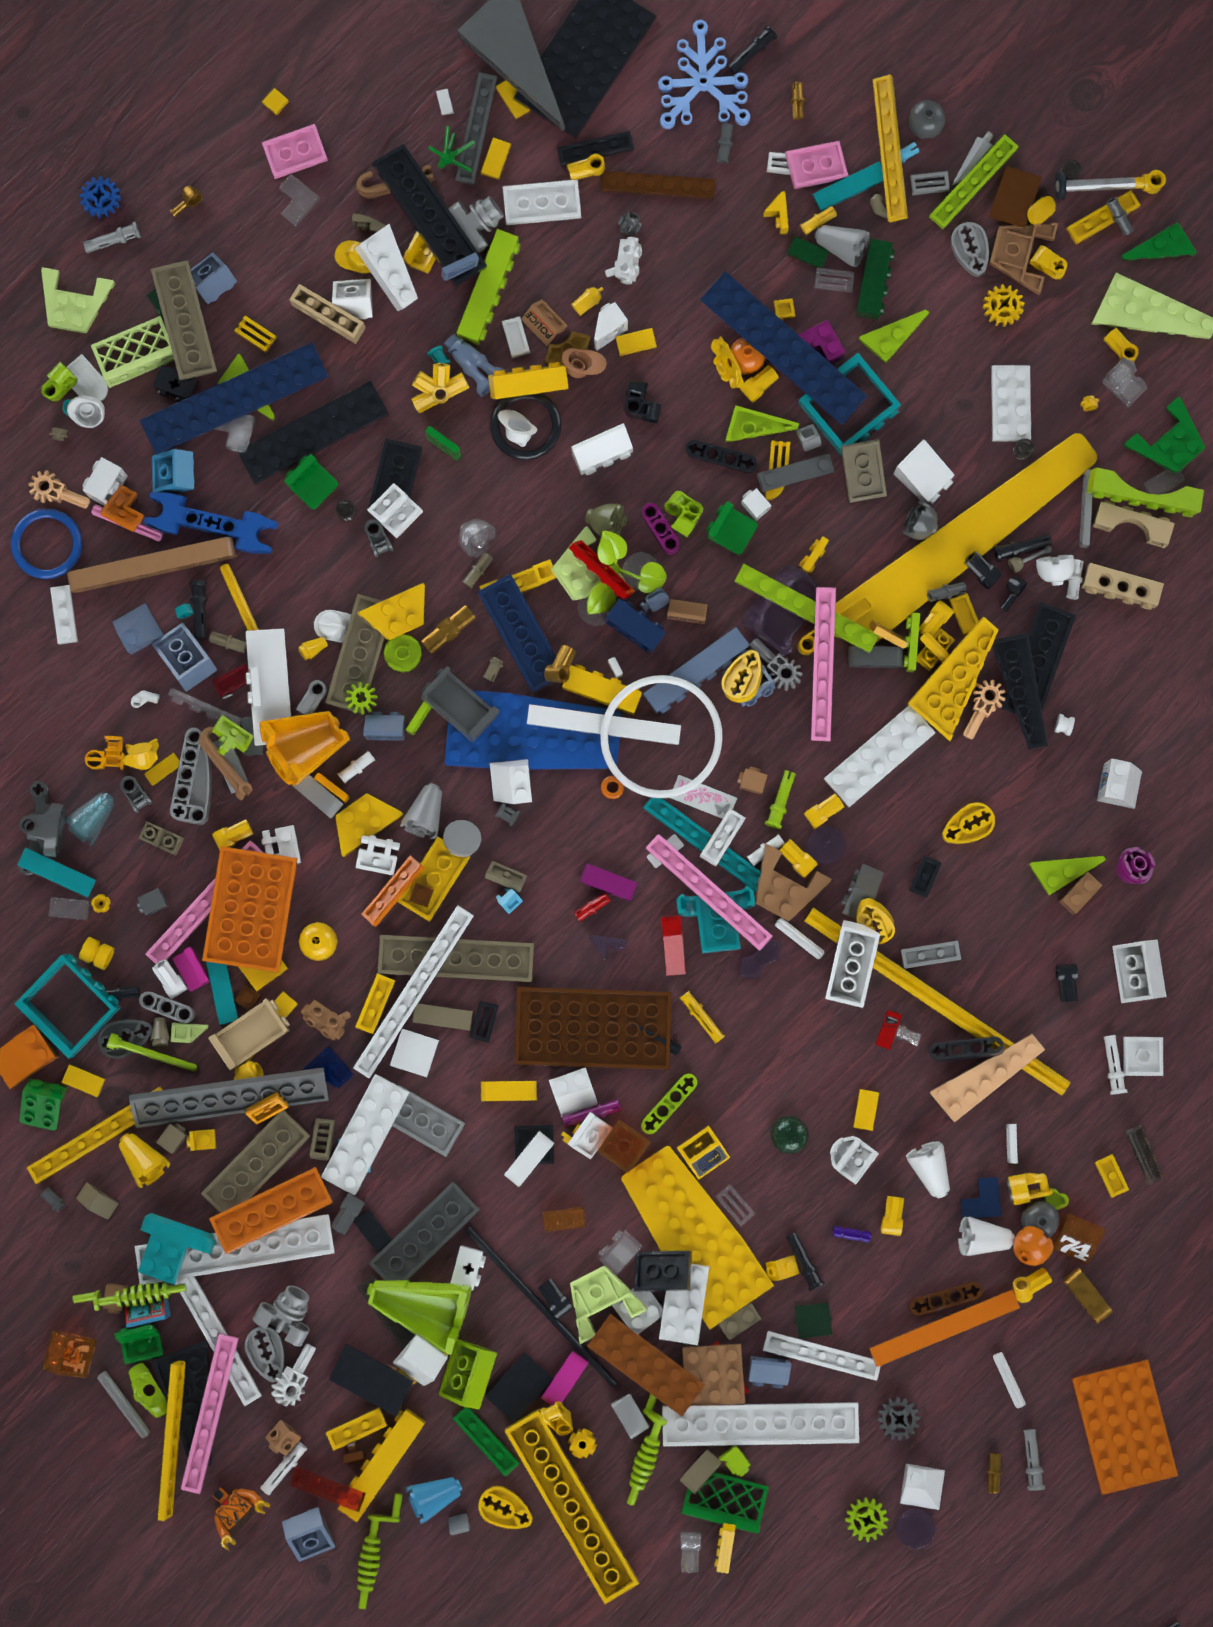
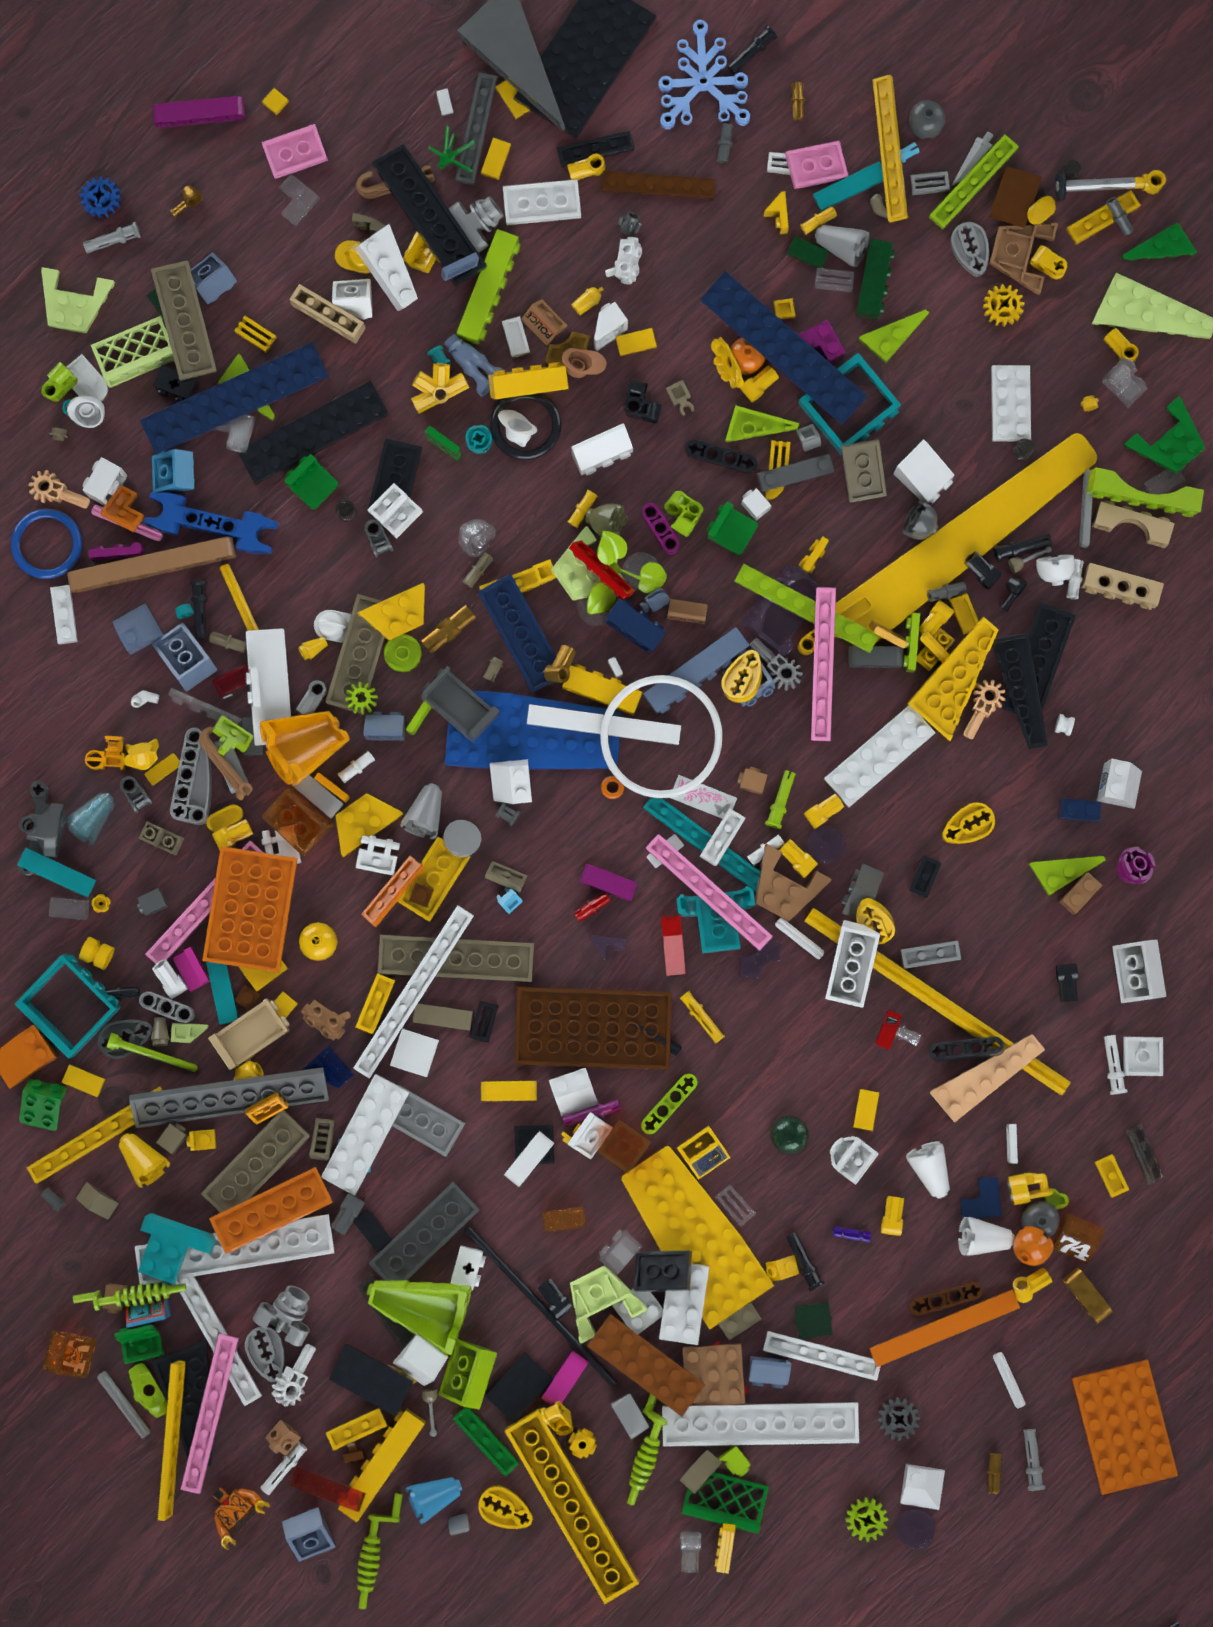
none -> magenta plate [88,542,145,561]
none -> magenta beam [153,96,245,127]
none -> yellow tile [206,804,244,832]
none -> clear orange slope [261,787,334,856]
none -> hinge [421,1388,437,1437]
none -> teal wheel [465,425,492,454]
none -> yellow pin [567,490,598,528]
none -> dark tan plate [666,380,694,416]
none -> dark blue brick [1058,798,1101,823]

